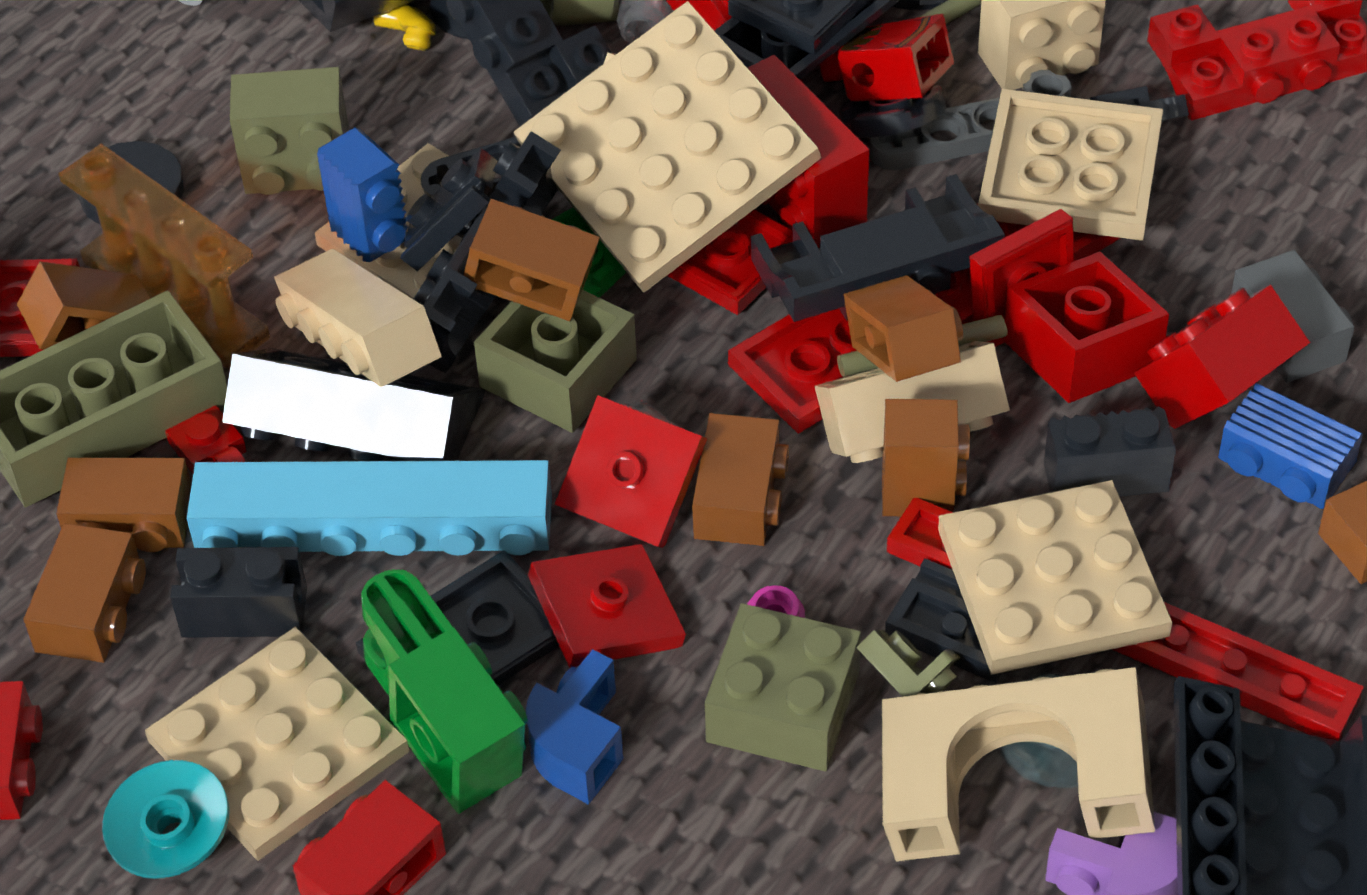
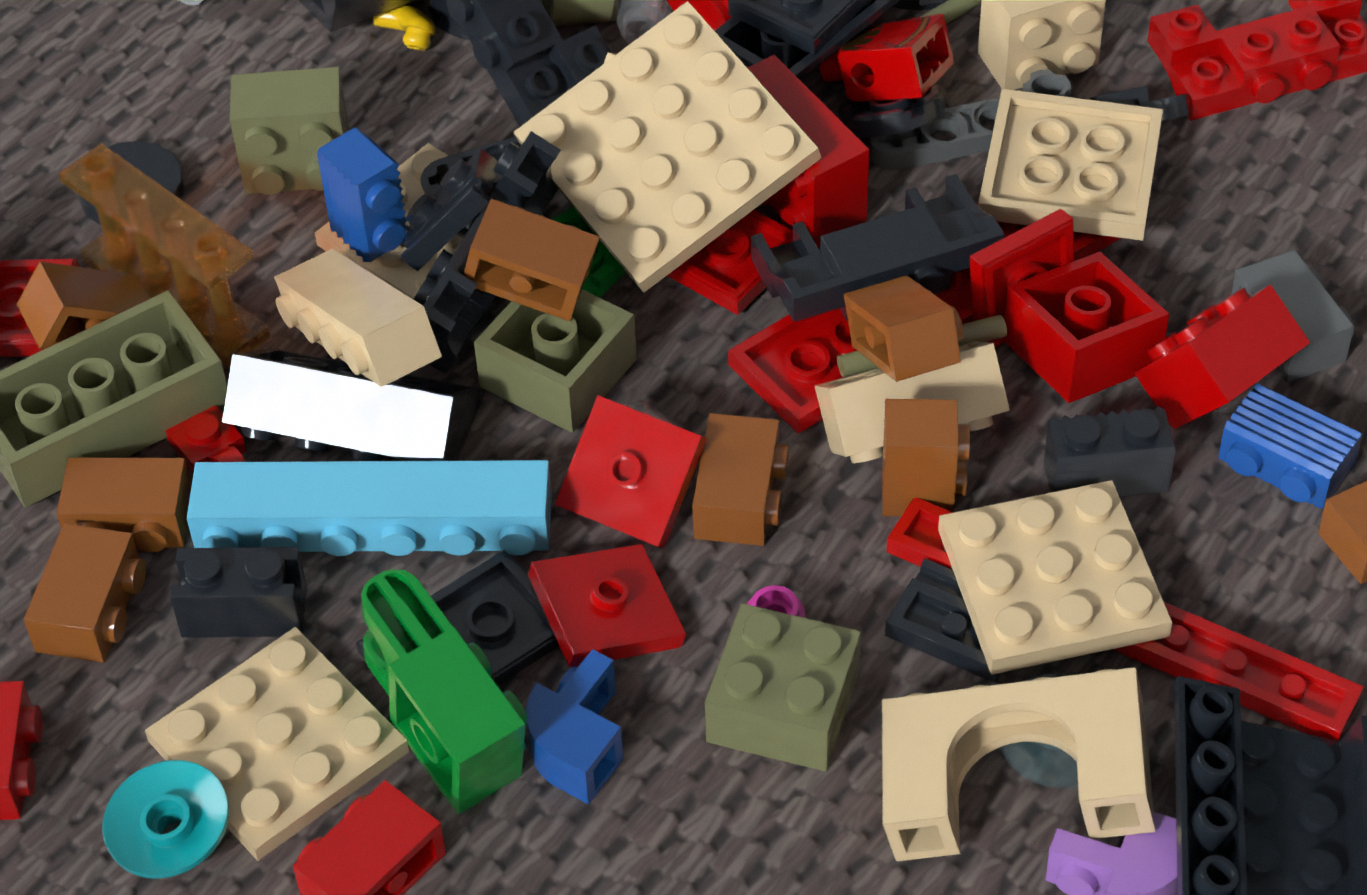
olive bracket [856,629,960,697] -> none

